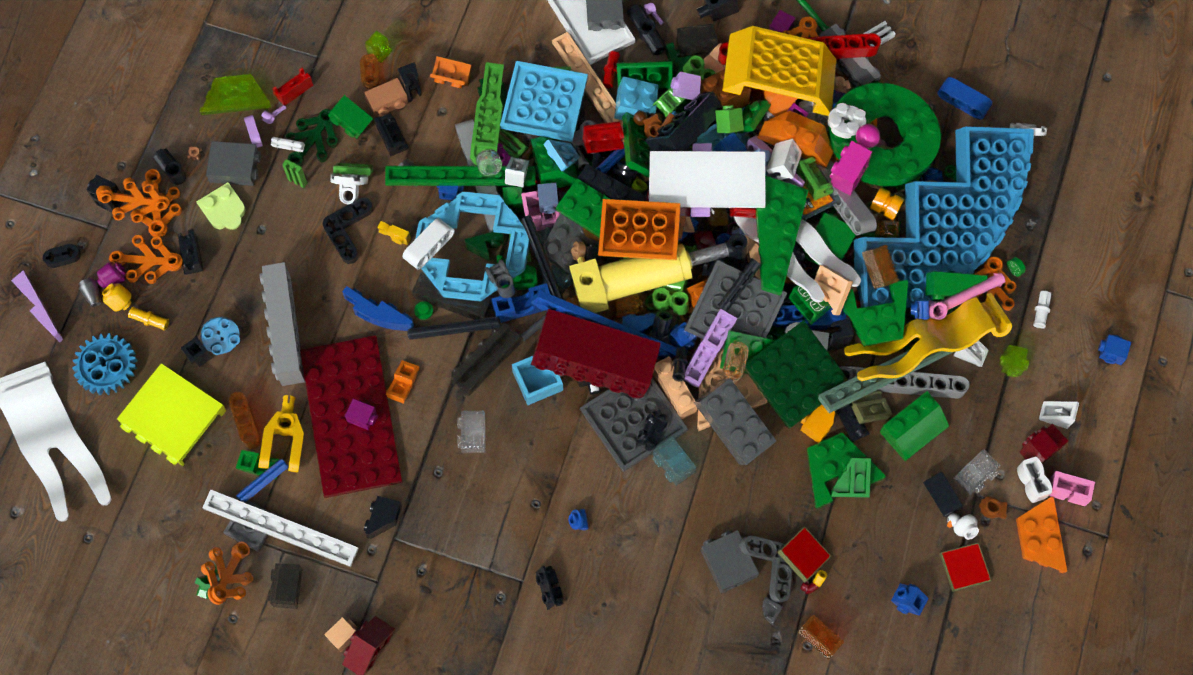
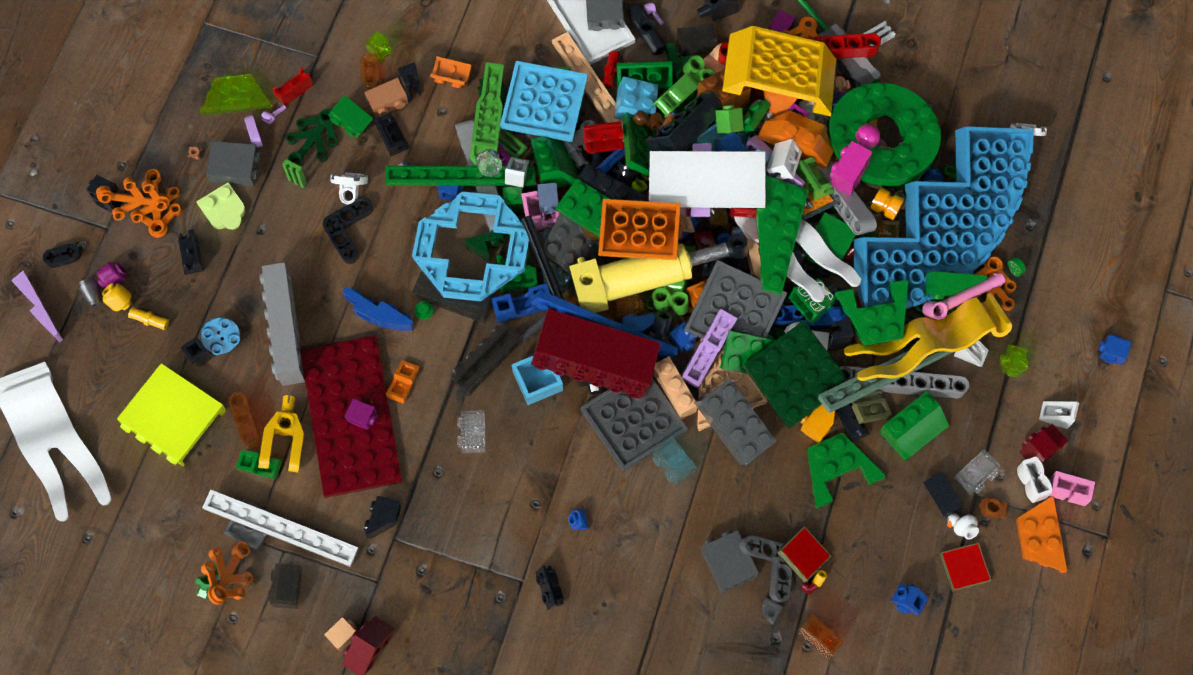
dark azure gear [72,333,137,395] -> none
orange plant [109,235,183,284] -> none
black piece [153,148,186,185] -> none
blue axle [236,459,288,503] -> none
white axle [271,137,305,152] -> none
bright green tile [333,163,373,175] -> none
yellow plate [377,221,411,245] -> none
white beam [403,218,454,270] -> none
black axle [407,317,501,340] -> none
dark grey piece [484,259,516,298] -> none
medium azure wing [544,139,580,171] -> none
medium nougat tile [571,241,586,260] -> none
black hinge [636,409,668,451] -> none
dark orange animal [642,114,663,138] -> none
lavender brick [671,72,701,100] -> none
black axle [672,346,688,382] -> none
black pin [718,258,762,312] -> none
clear orange plate [723,341,749,381] -> none
light nougat wing [814,265,853,315] -> none
white plate [828,103,866,138] -> none
green wing [830,457,871,498] -> none
clear orange brick [862,245,899,289] -> none
blue plate [911,299,929,320] -> none
blue beam [937,77,992,120] -> none
white axle [1033,290,1051,328] -> none

